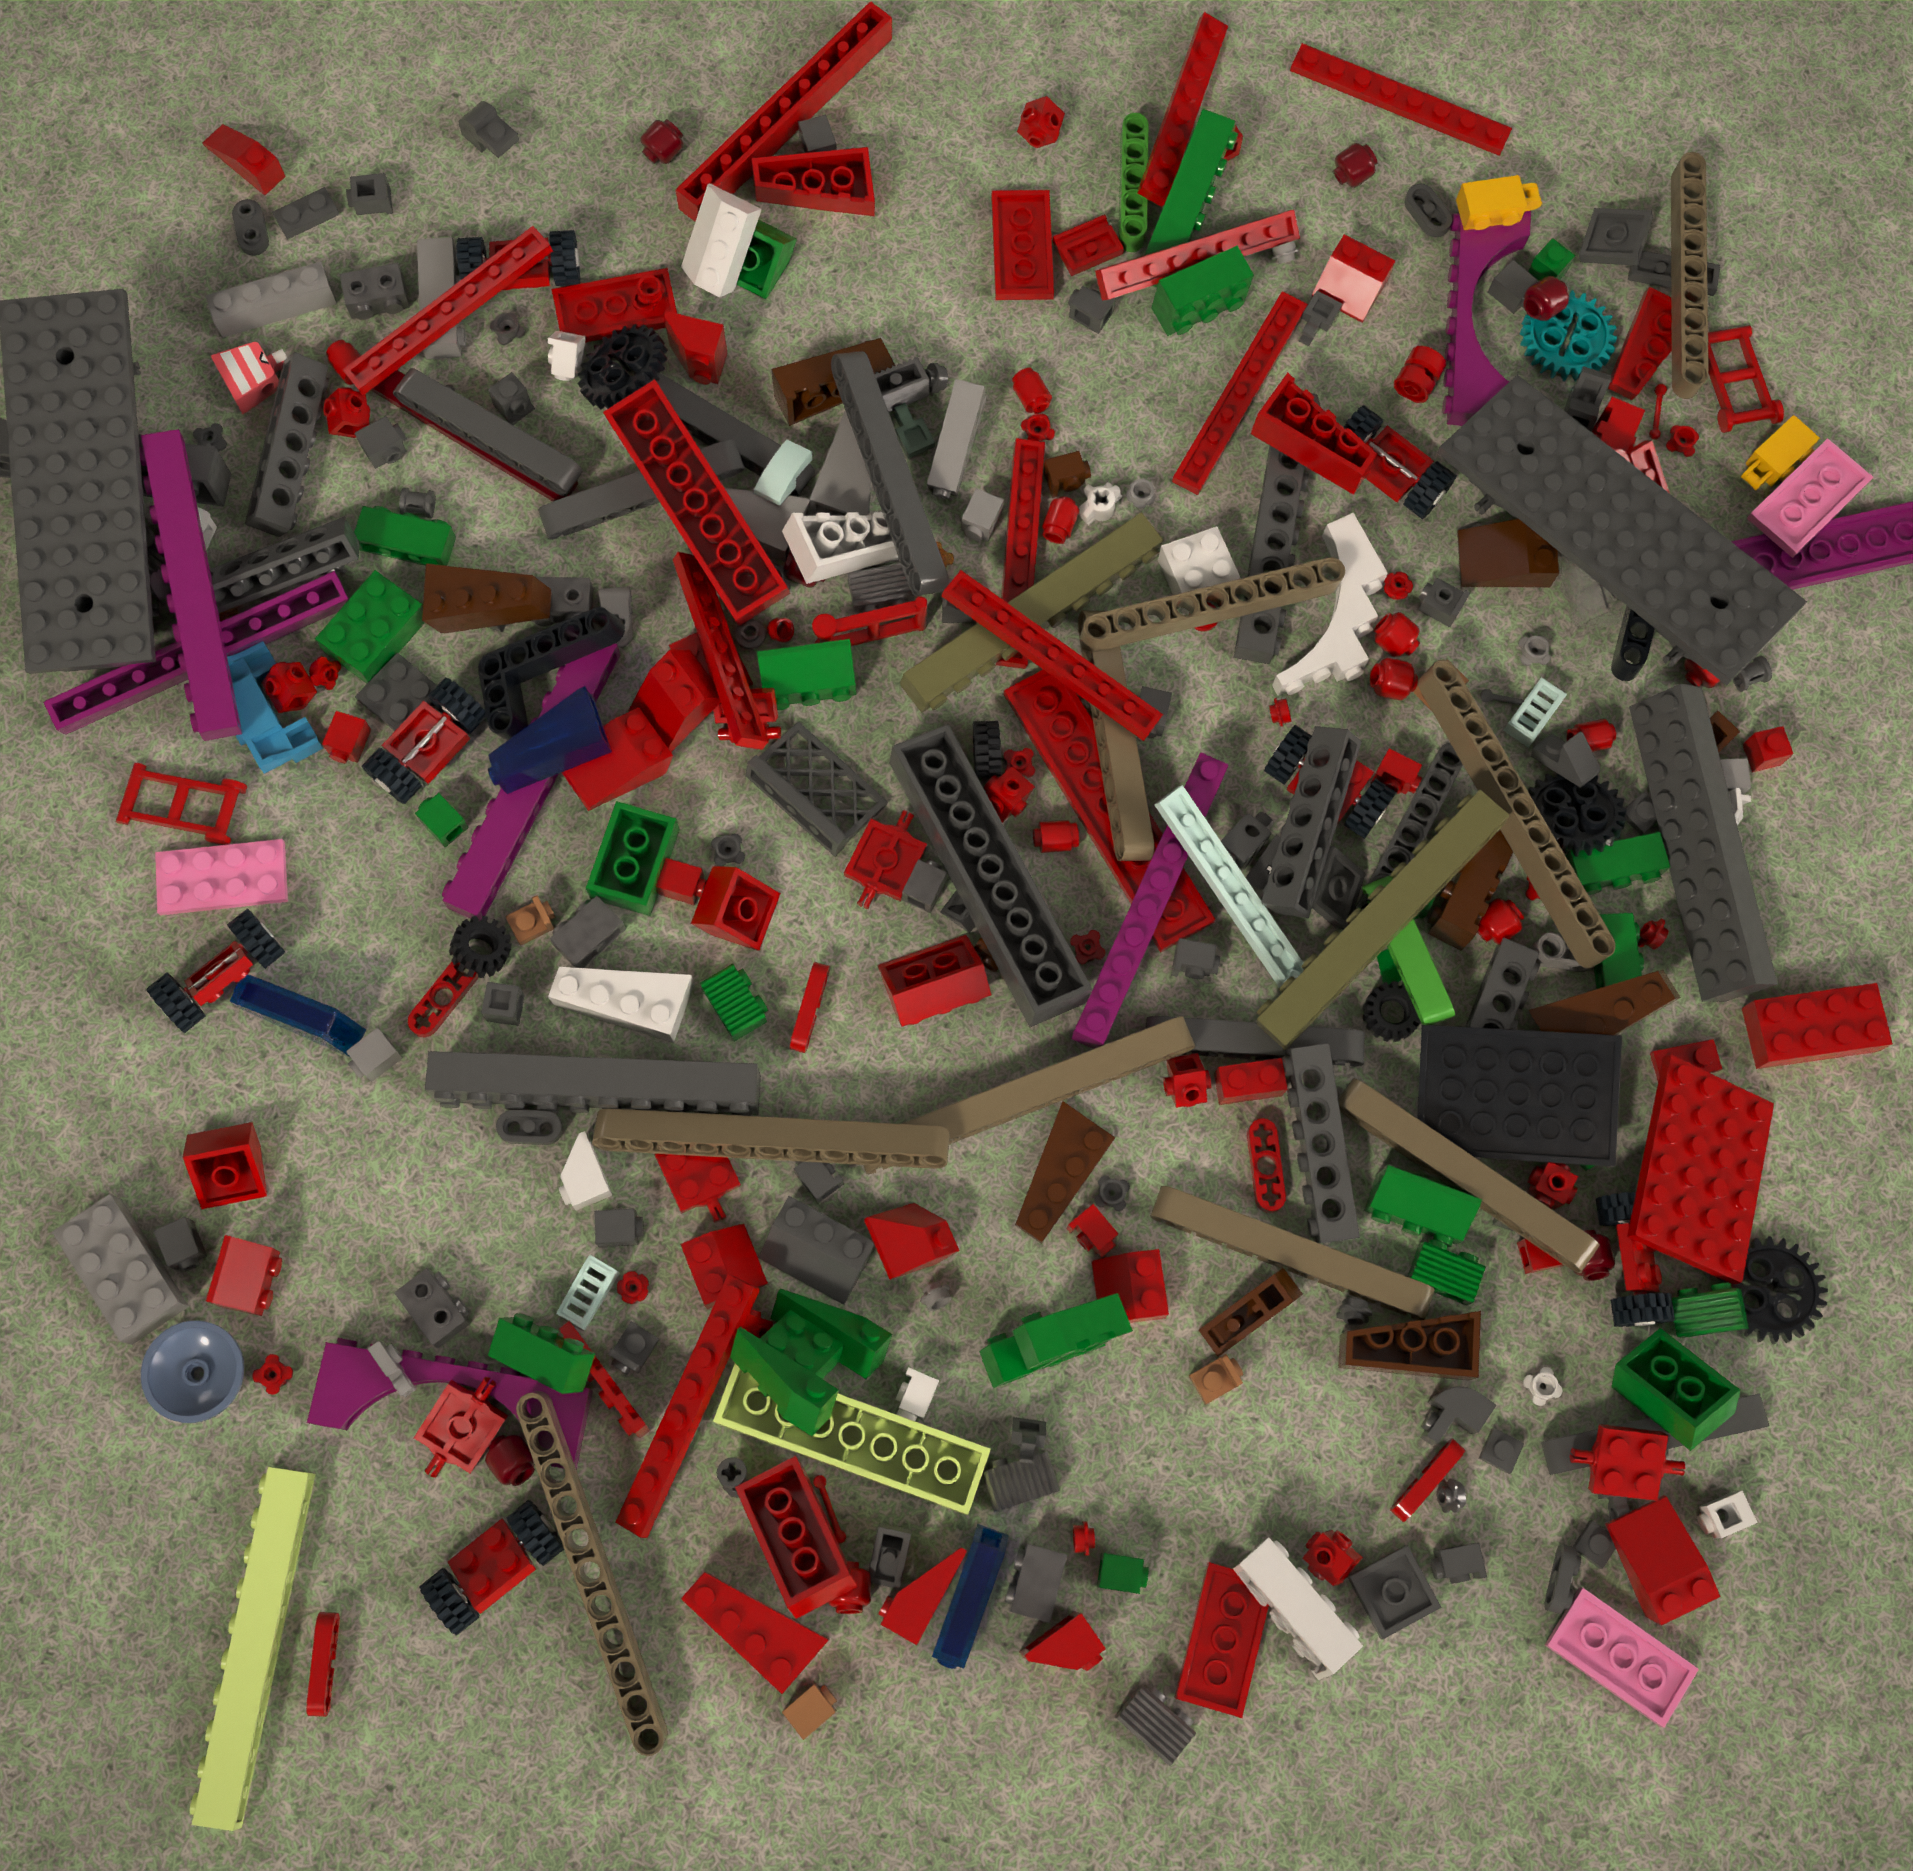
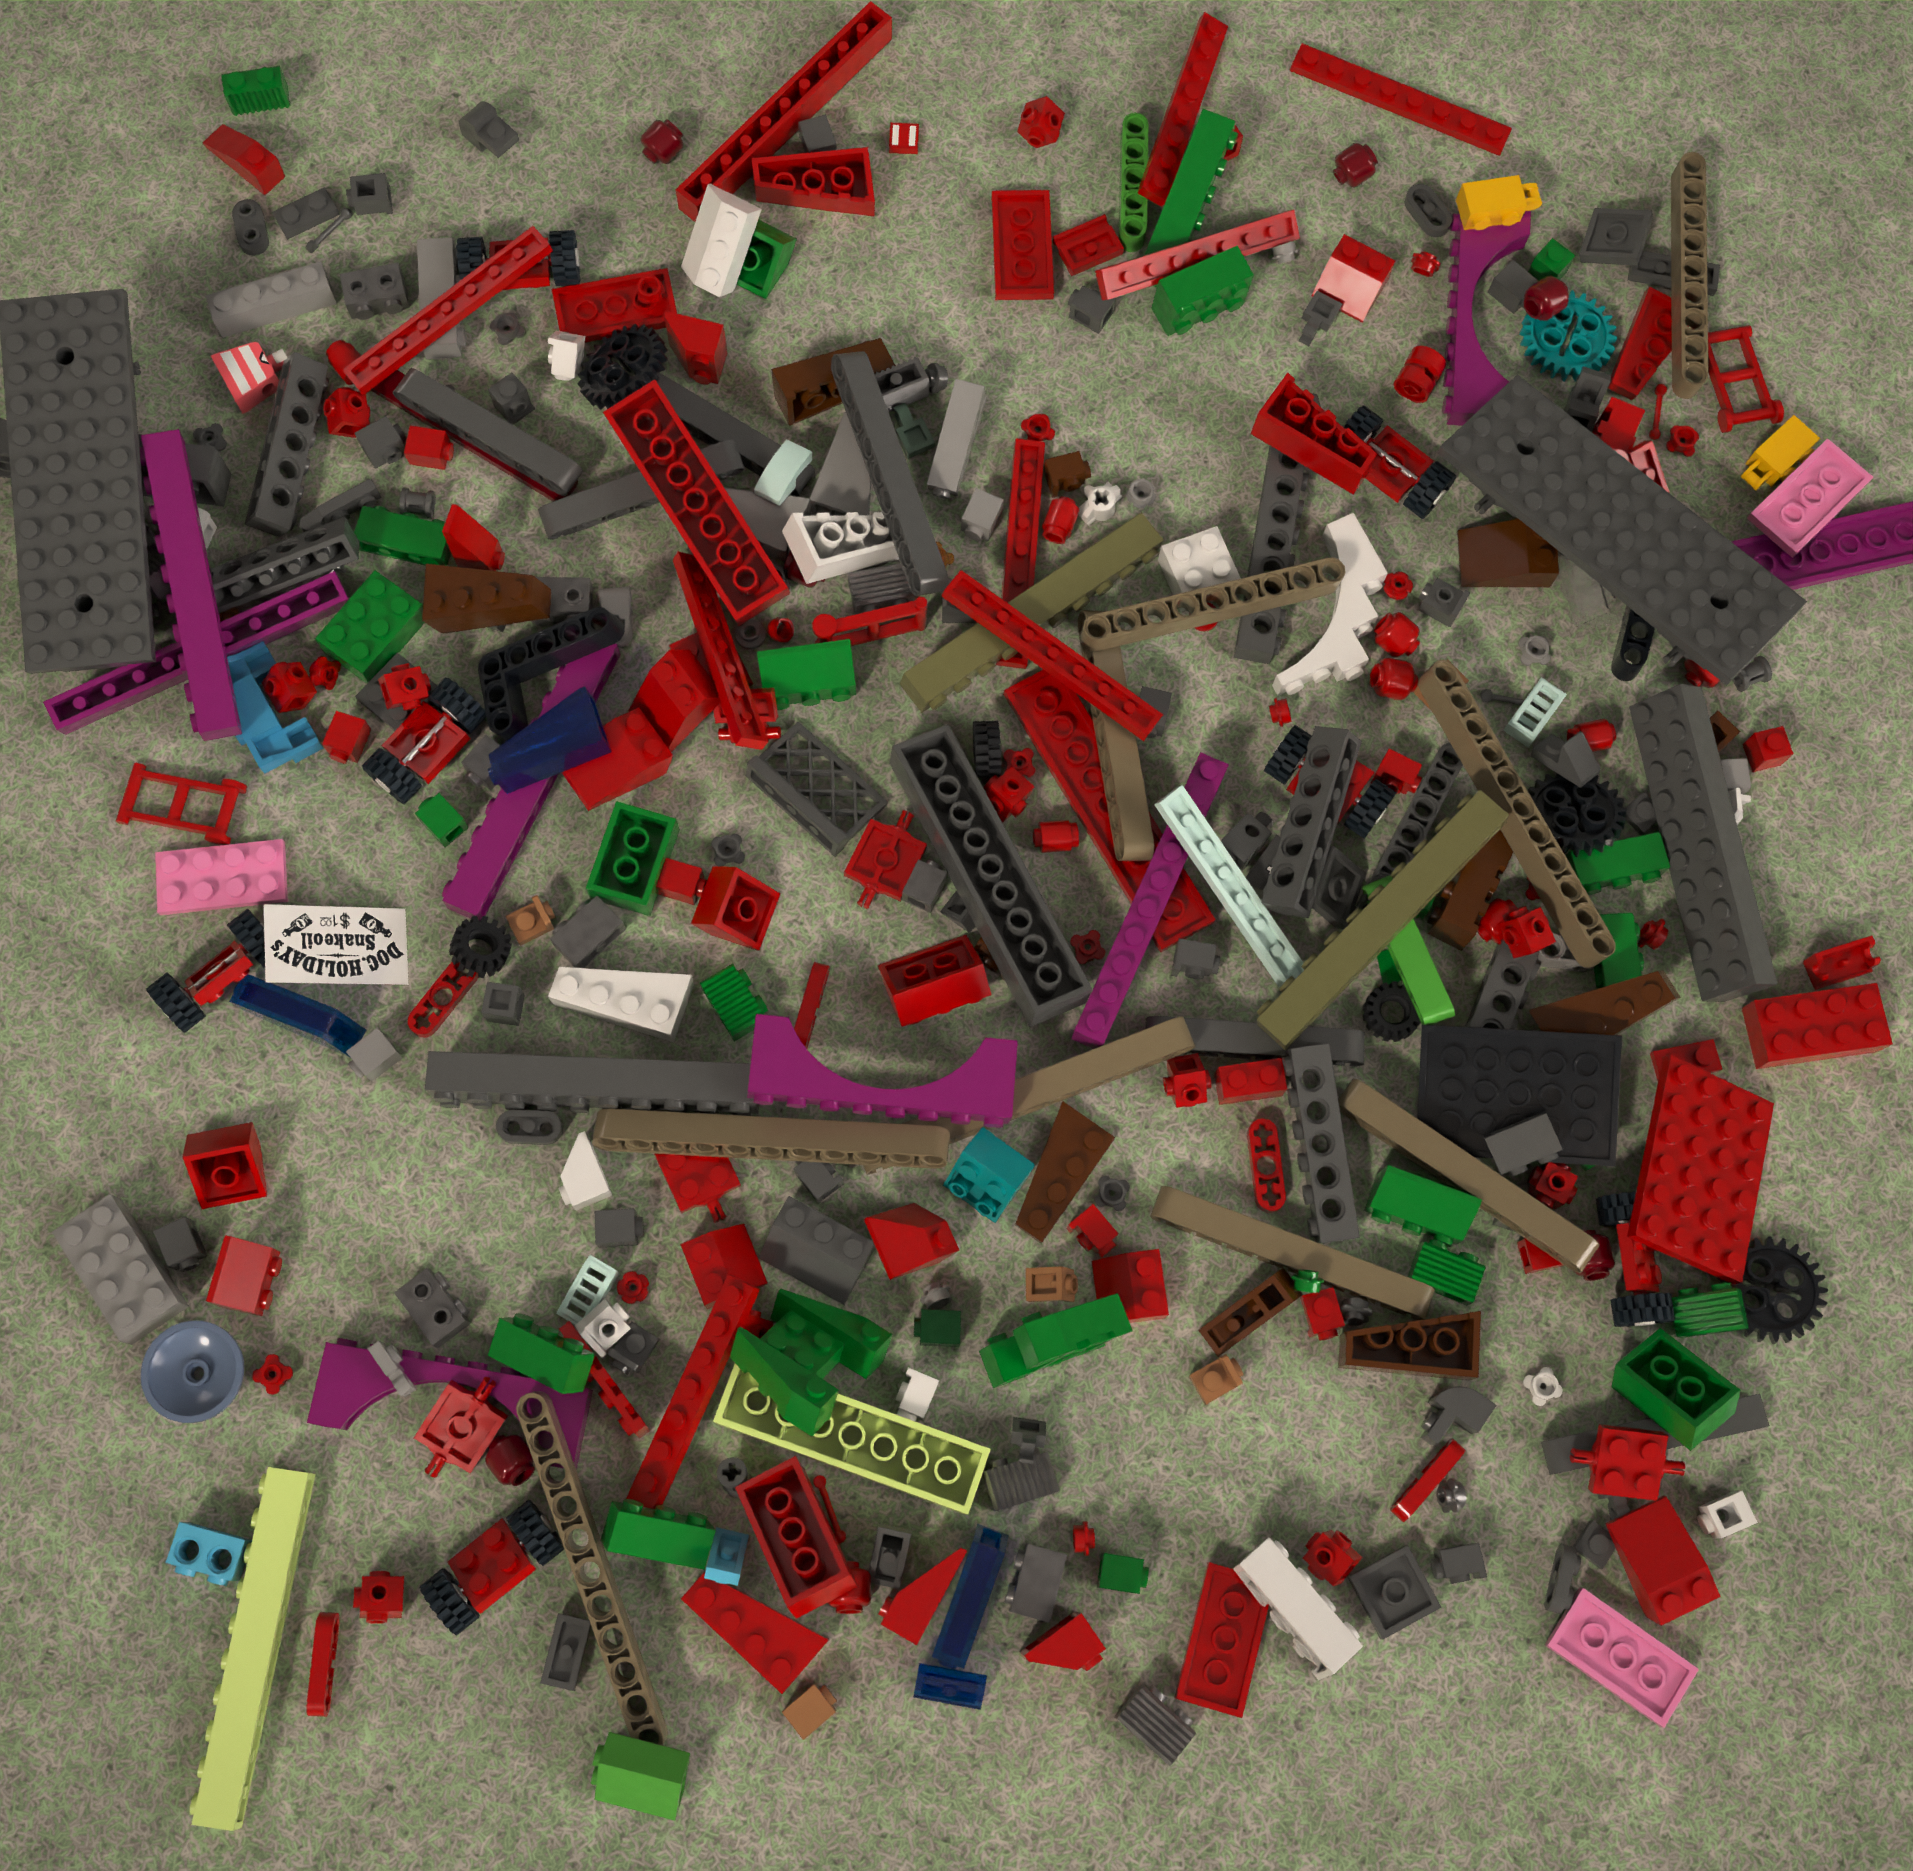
red brick [1012,368,1052,414] -> none
red plate [1172,291,1308,495] -> none
dark grey plate [1478,1428,1524,1474] -> none
none -> medium azure brick [166,1522,252,1586]
none -> green brick [221,66,290,116]
none -> white sticker [263,904,409,985]
none -> dark grey hinge [299,479,382,532]
none -> dark grey hinge [306,208,352,253]
none -> red brick [353,1571,404,1624]
none -> red brick [378,663,431,711]
none -> red brick [404,425,454,470]
none -> red slope [442,504,505,571]
none -> flat silver brick [461,735,515,791]
none -> dark grey plate [540,1613,591,1691]
none -> white brick [575,1299,631,1358]
none -> bright green brick [591,1732,690,1821]
none -> green brick [600,1499,716,1570]
none -> medium azure plate [704,1527,749,1586]
none -> magenta arch [747,1014,1018,1128]
none -> tile [889,122,919,155]
none -> clear blue plate [913,1663,987,1710]
none -> dark green brick [914,1309,961,1347]
none -> teal slope [943,1127,1035,1223]
none -> medium nougat bracket [1026,1266,1078,1302]
none -> green plate [1291,1269,1324,1293]
none -> red bracket [1300,1287,1345,1341]
none -> red plate [1411,252,1441,277]
none -> dark grey brick [1484,1110,1563,1177]
none -> red brick [1499,906,1556,958]
none -> red hinge [1803,935,1881,990]

